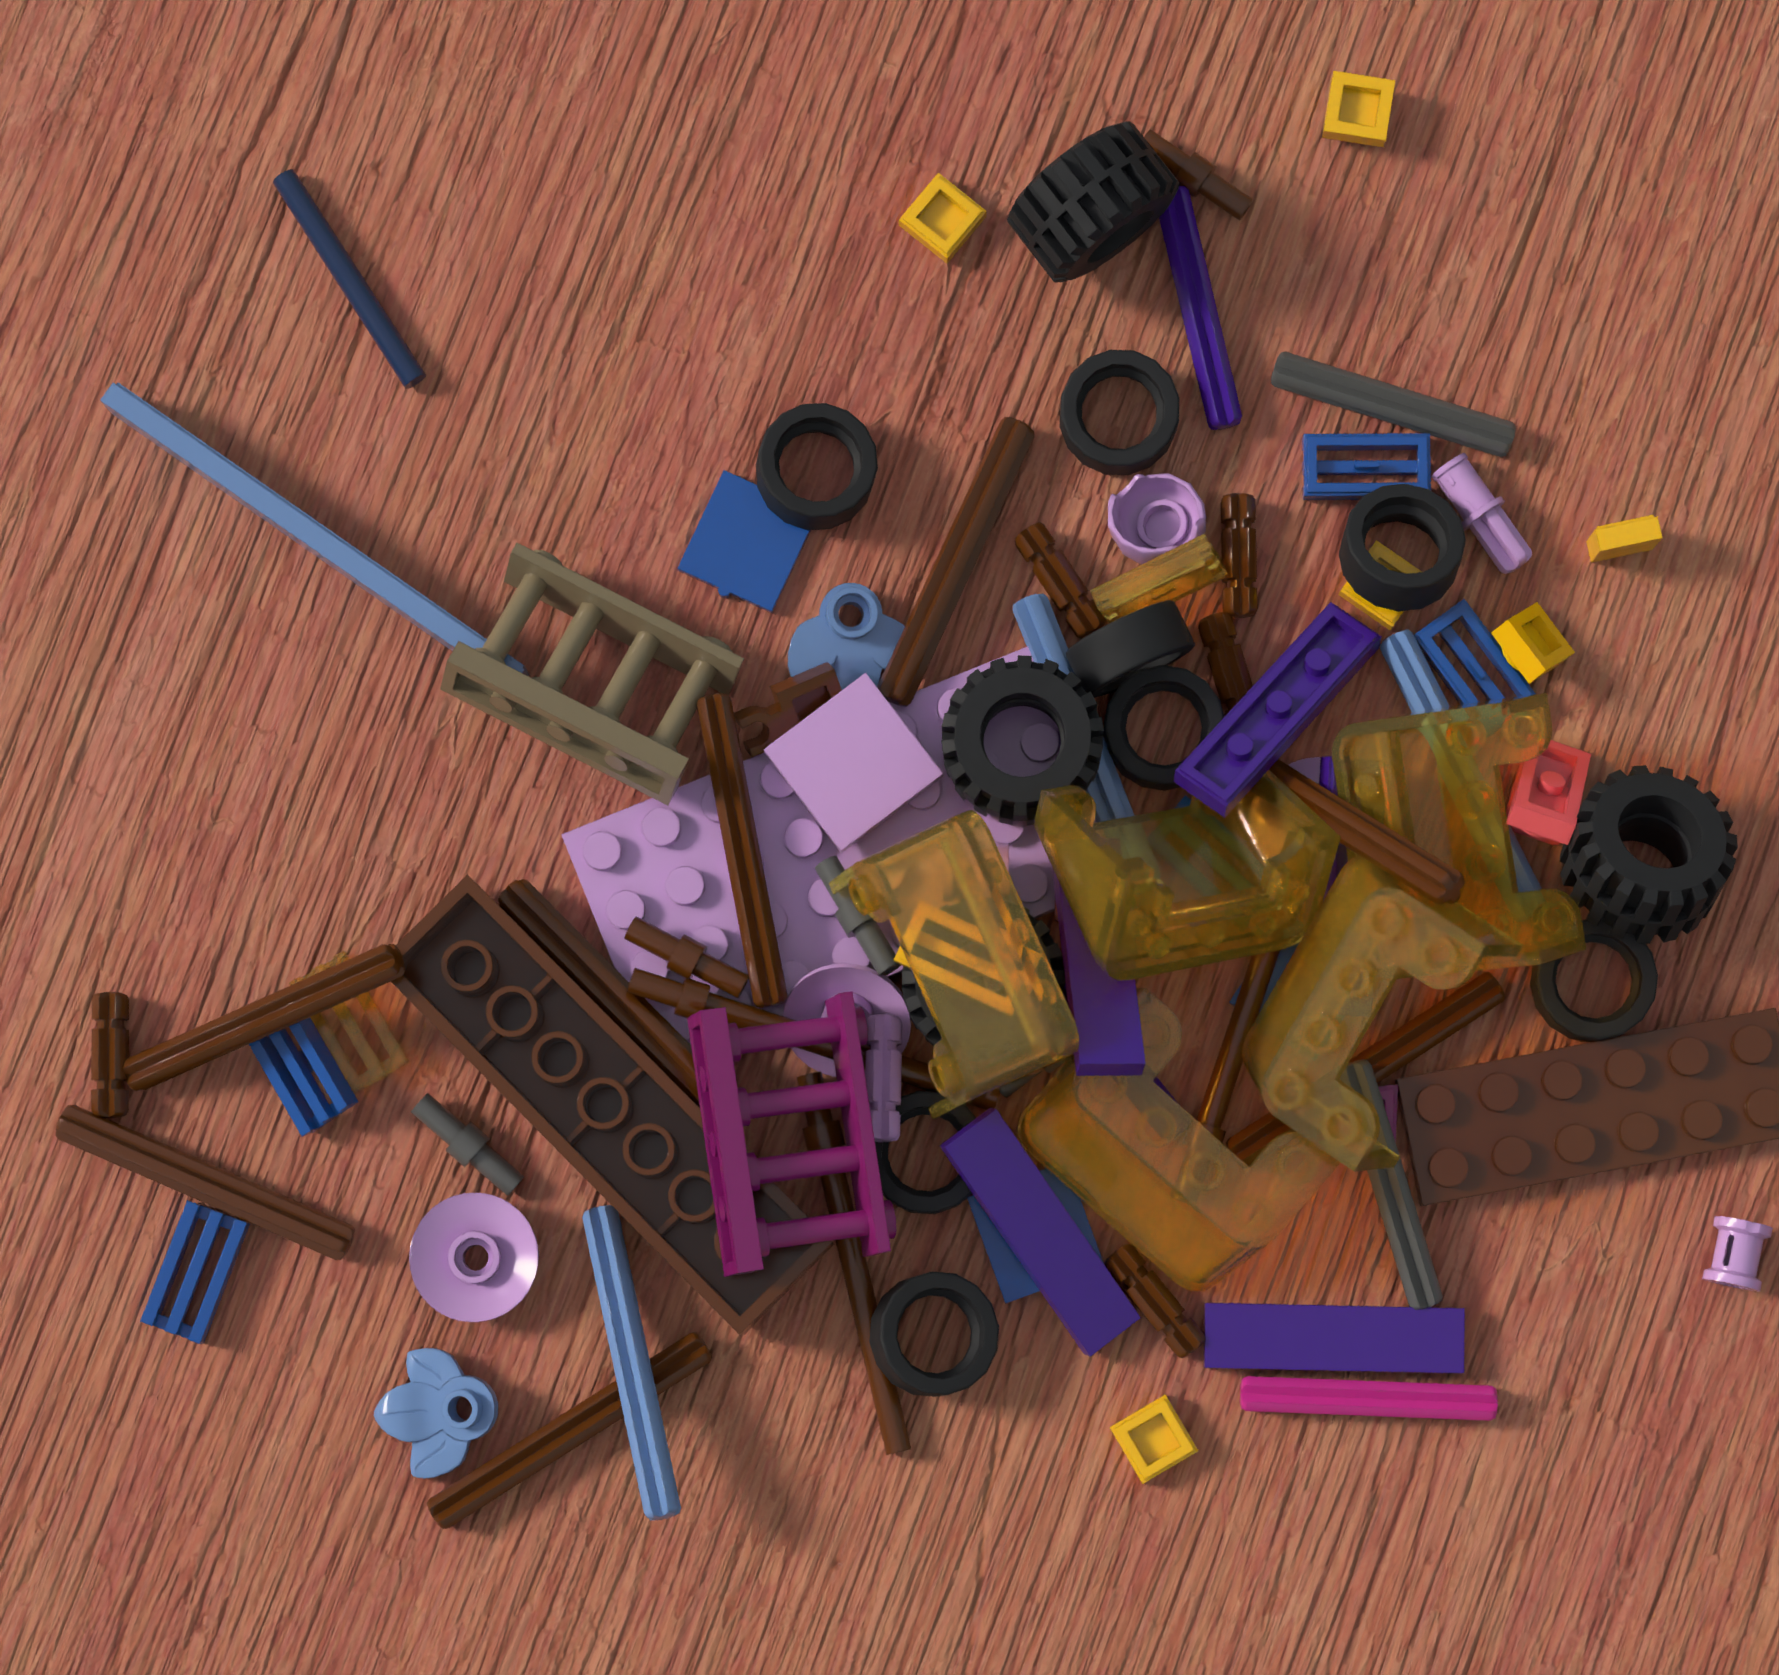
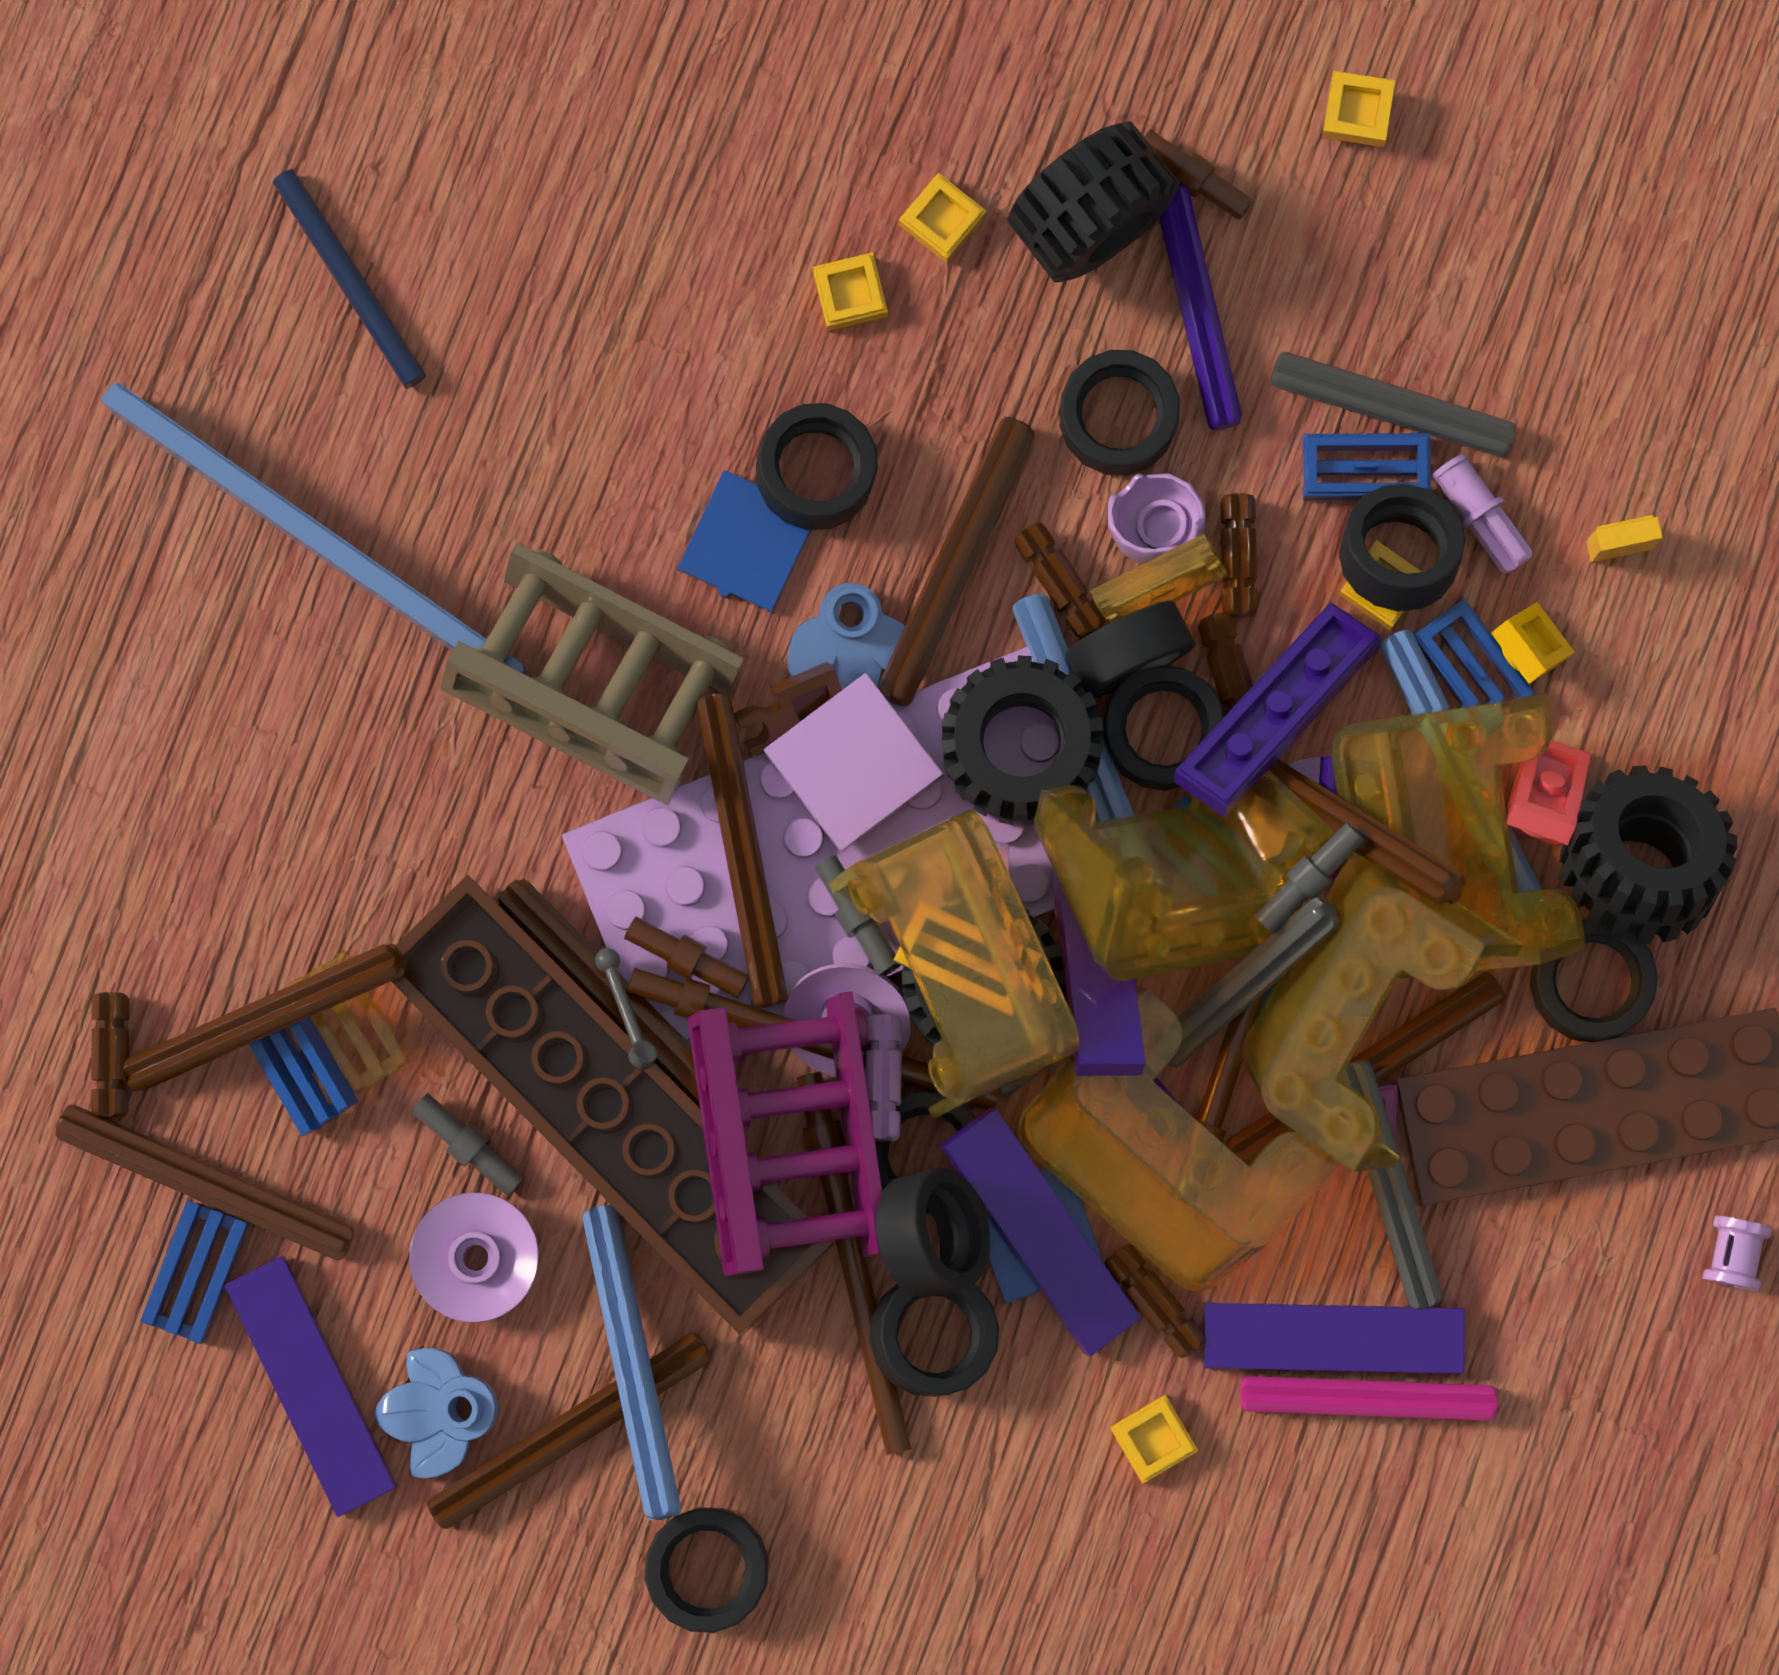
none -> dark purple tile [224,1256,398,1518]
none -> dark grey hinge [595,948,657,1069]
none -> black tyre [644,1507,769,1633]
none -> yellow tile [812,252,888,332]
none -> black tyre [876,1167,990,1298]
none -> dark grey axle [1154,897,1340,1067]
none -> dark grey bar [1255,822,1365,933]

